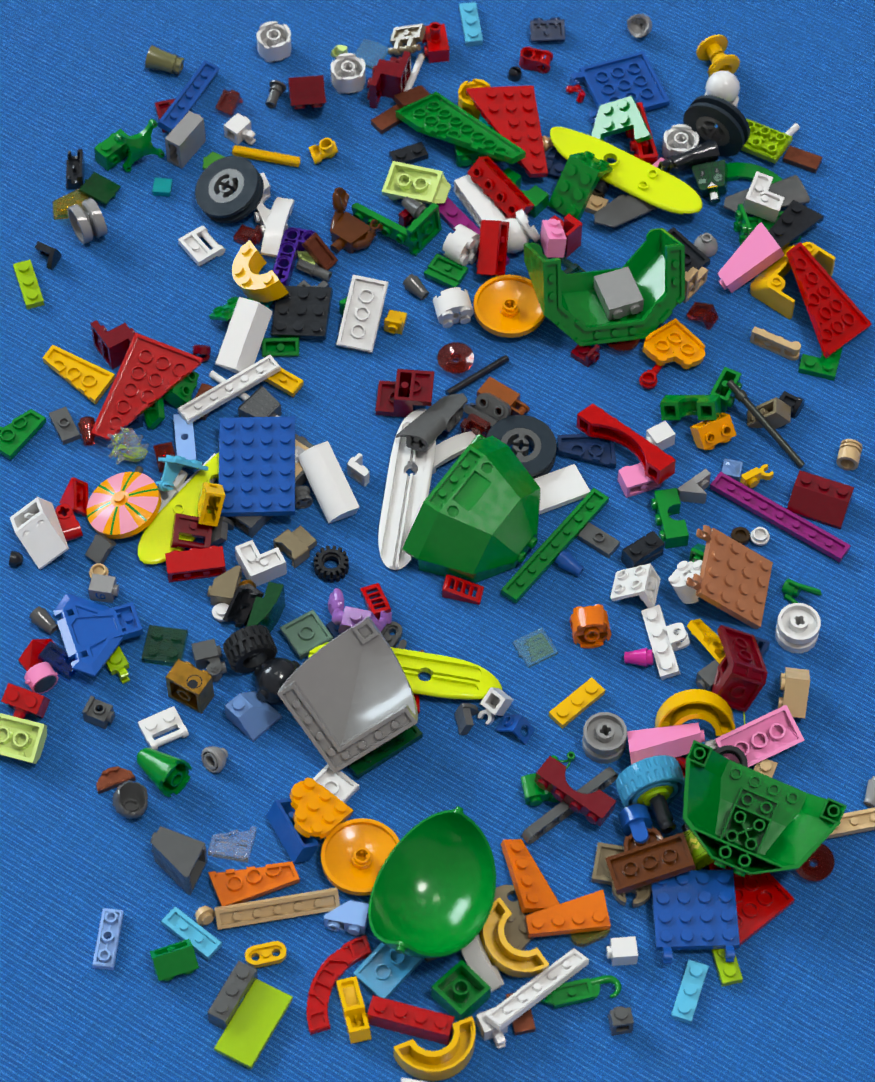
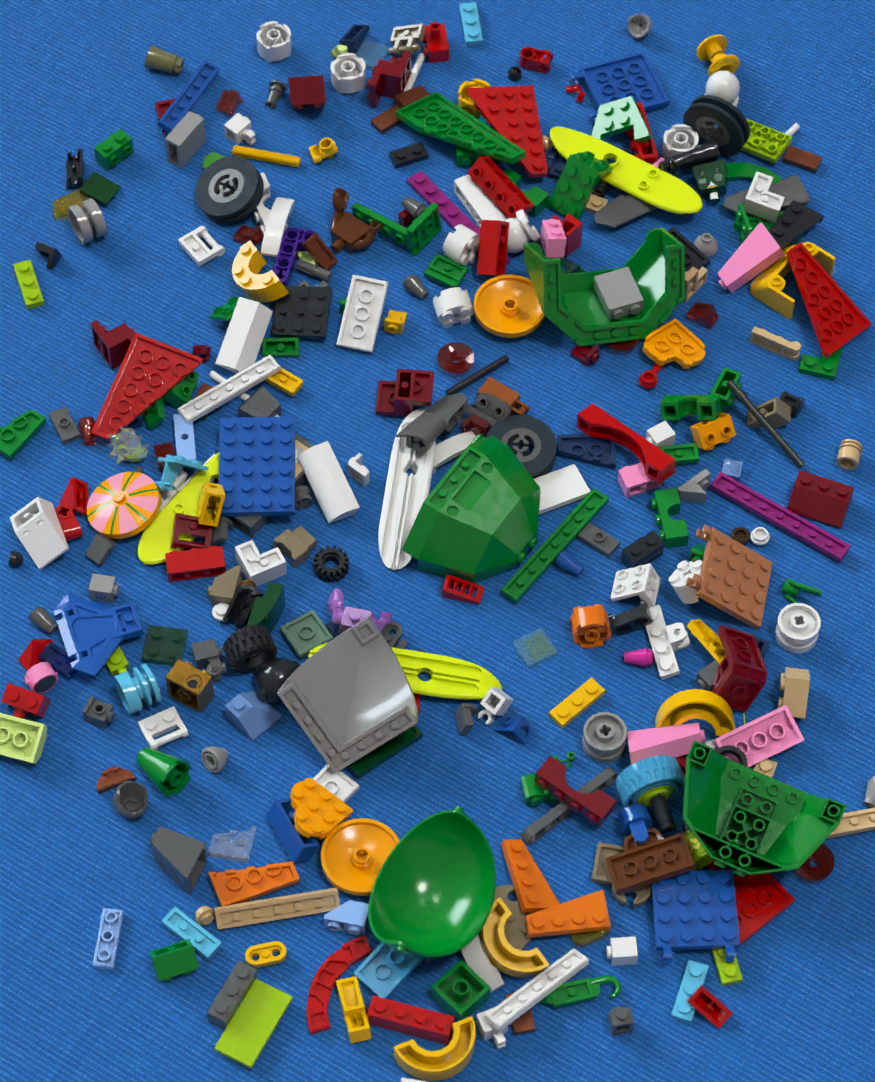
yellow wing [43,345,115,405] -> none
tan plate [89,563,109,578] -> none
green piece [115,119,165,172] -> none
teal tile [152,178,173,197] -> none
red slope [360,583,391,620] -> none
yellowish green slope [382,161,451,204] -> none
dark blue bracket [529,17,565,42] -> none
yellow plate [740,464,774,488] -> none
none -> medium azure wheel [114,663,162,715]
none -> dark blue slope [339,24,370,54]
none -> black hinge [608,600,653,636]
none -> green plate [659,443,699,465]
none -> red slope [687,985,733,1028]

